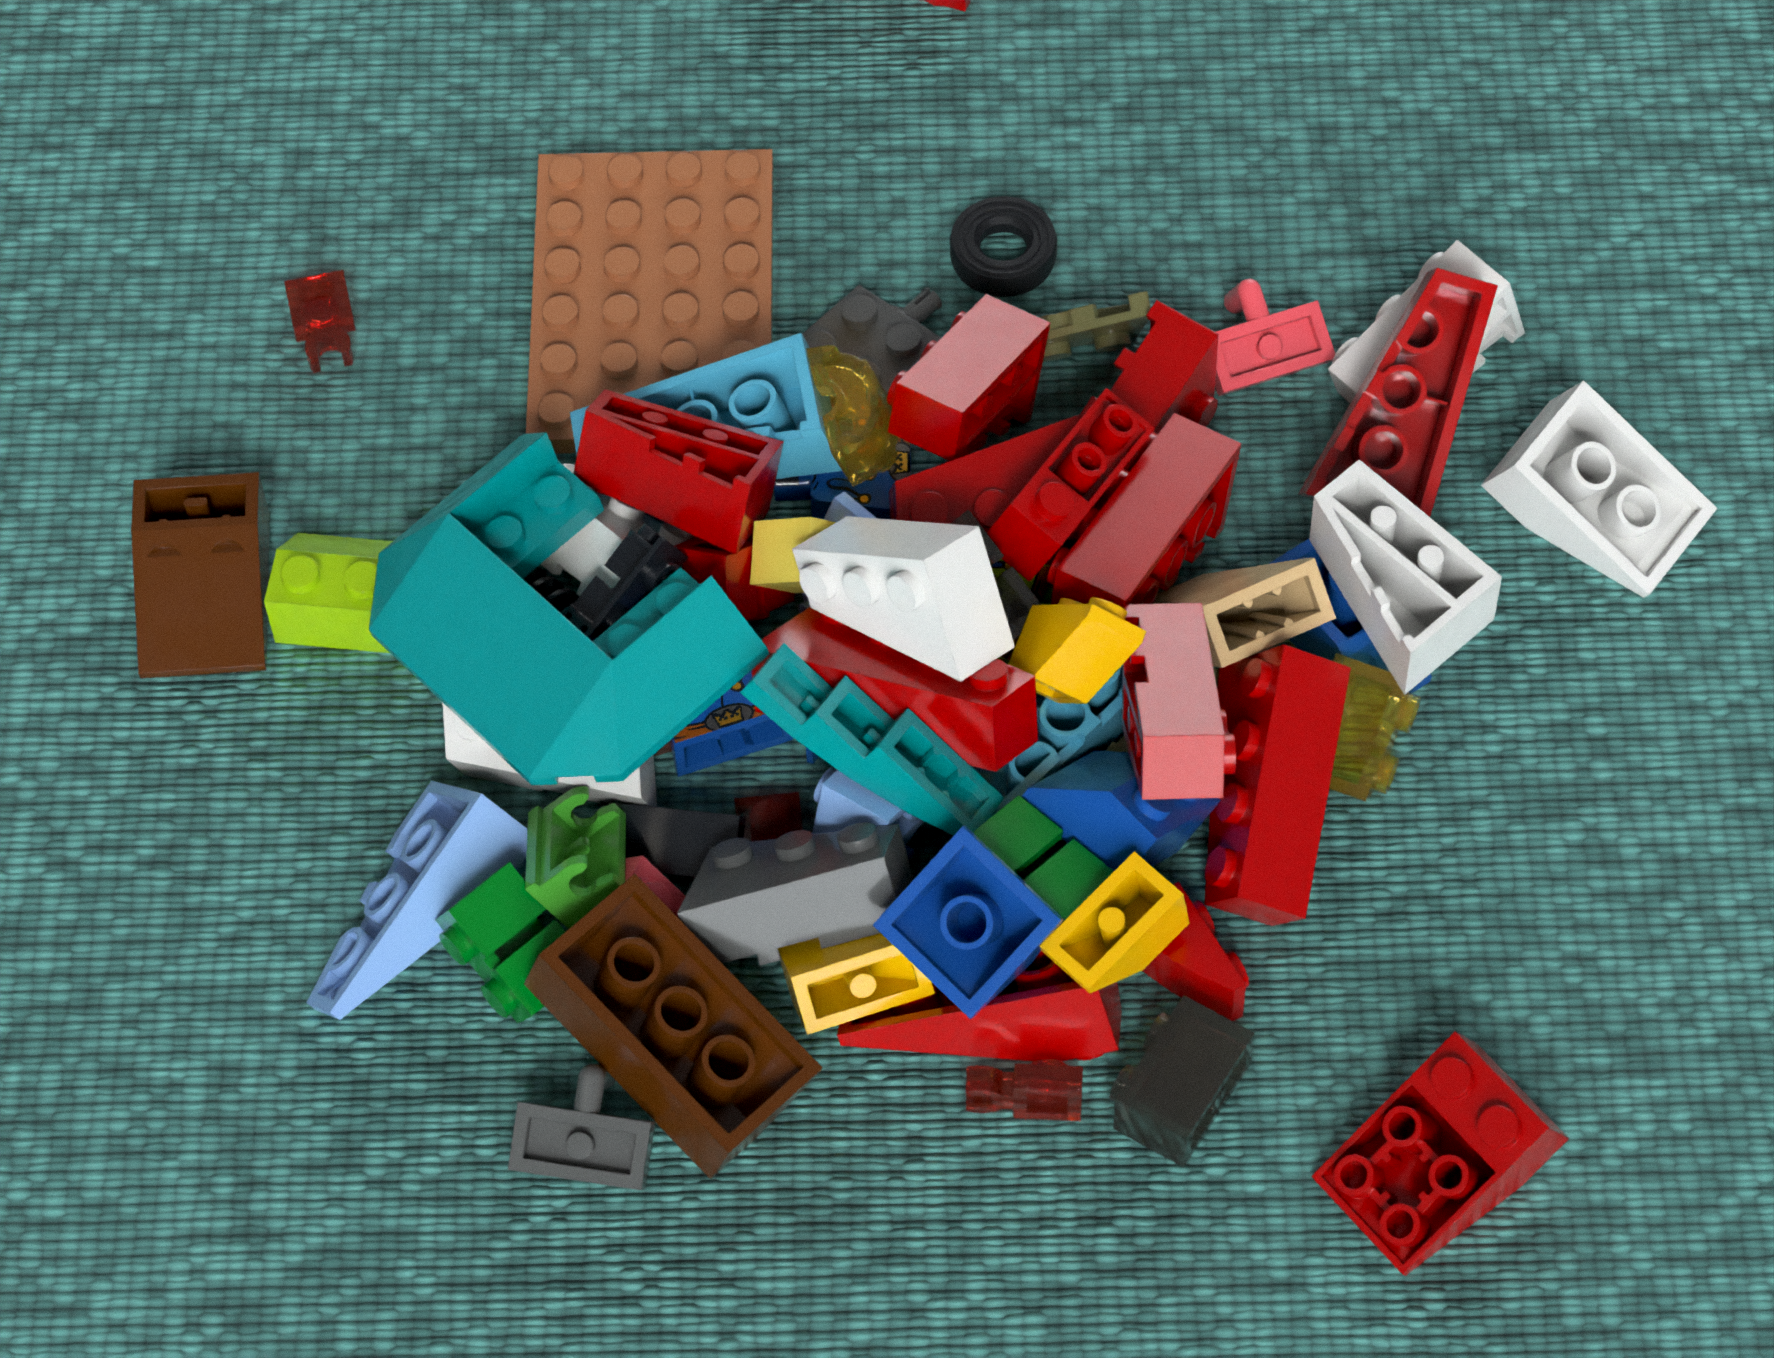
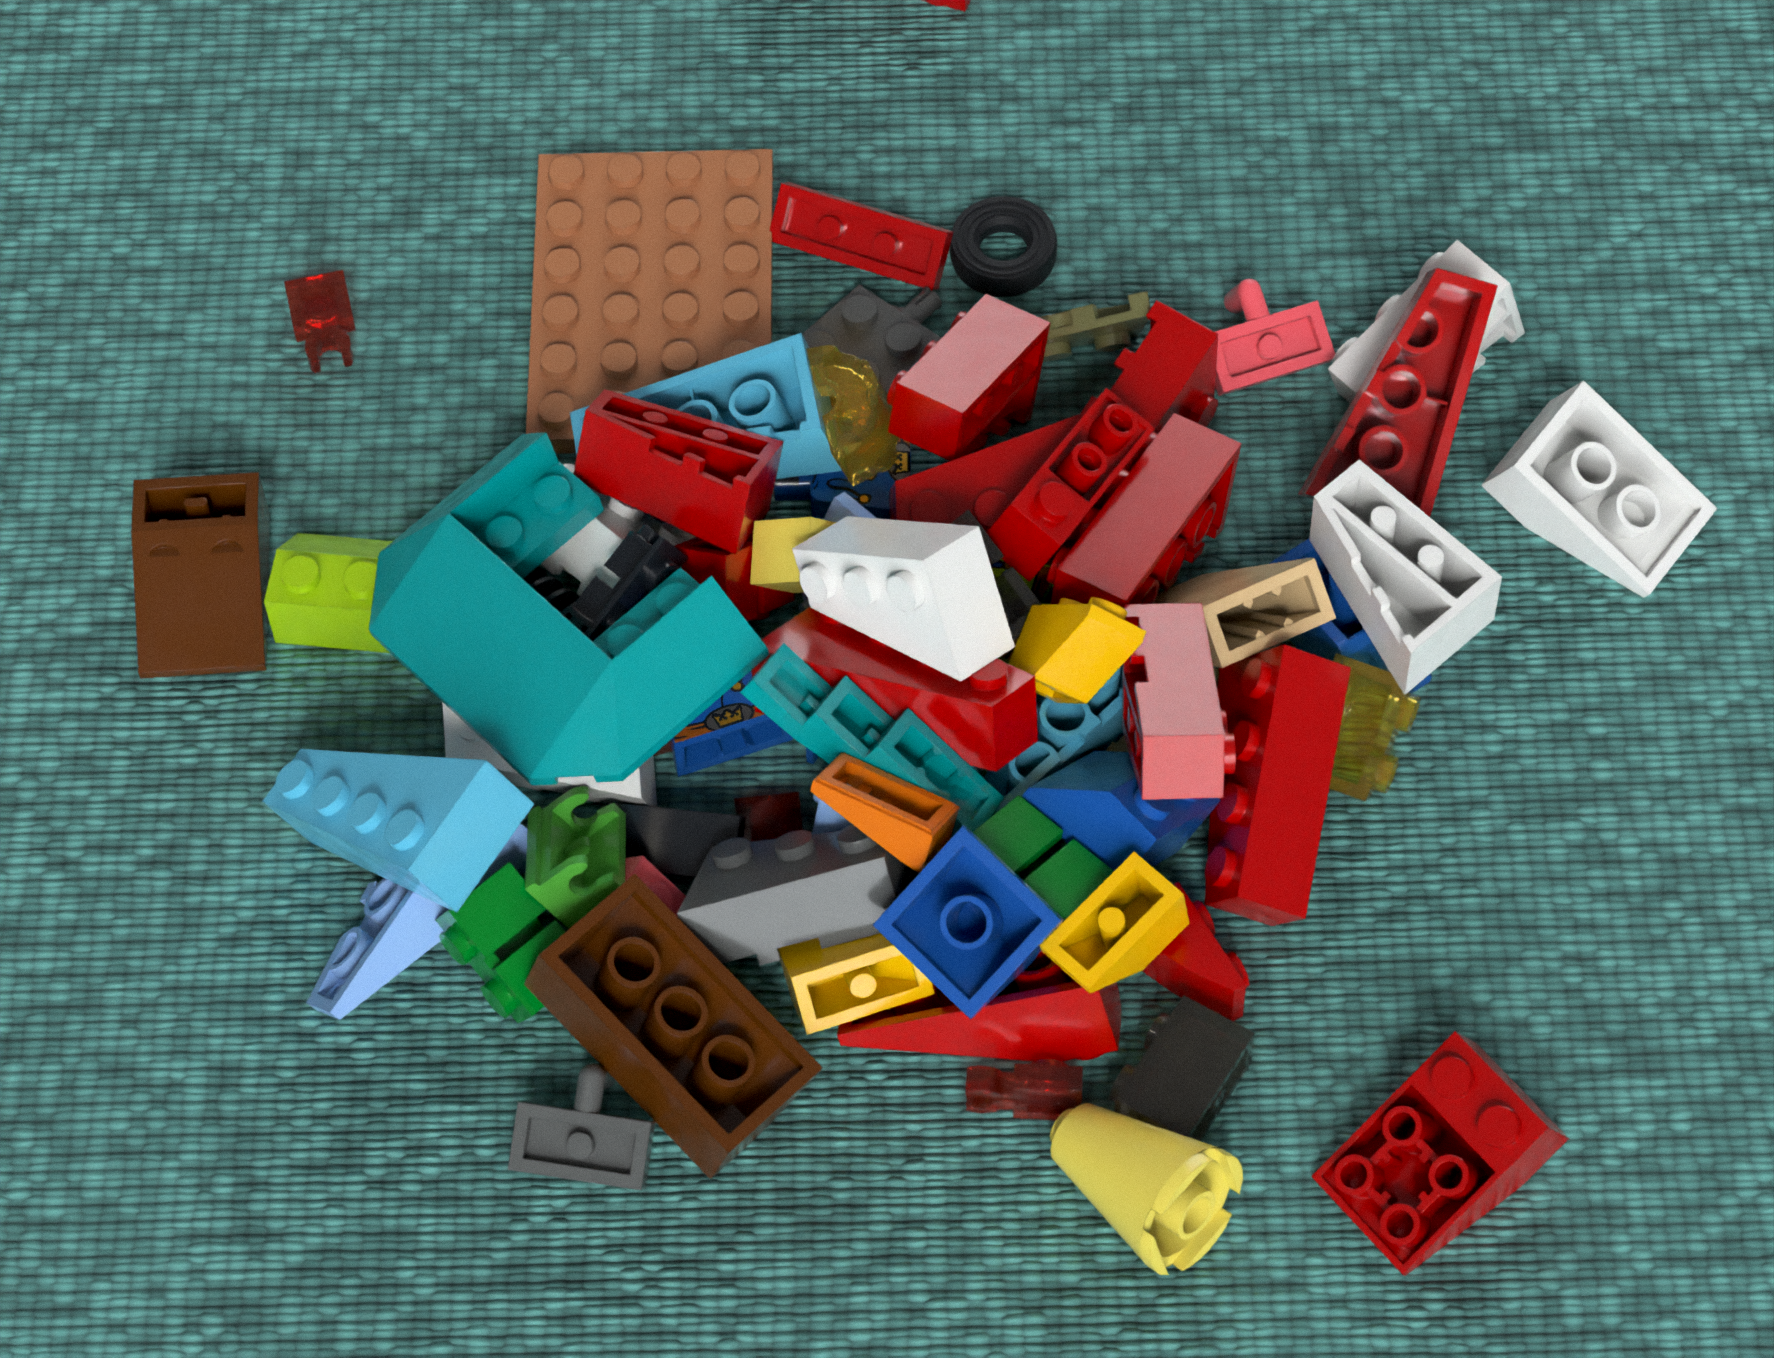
none -> medium azure wedge [262,749,534,913]
none -> red plate [769,182,954,291]
none -> orange slope [810,753,960,873]
none -> light yellow cone [1050,1103,1243,1275]

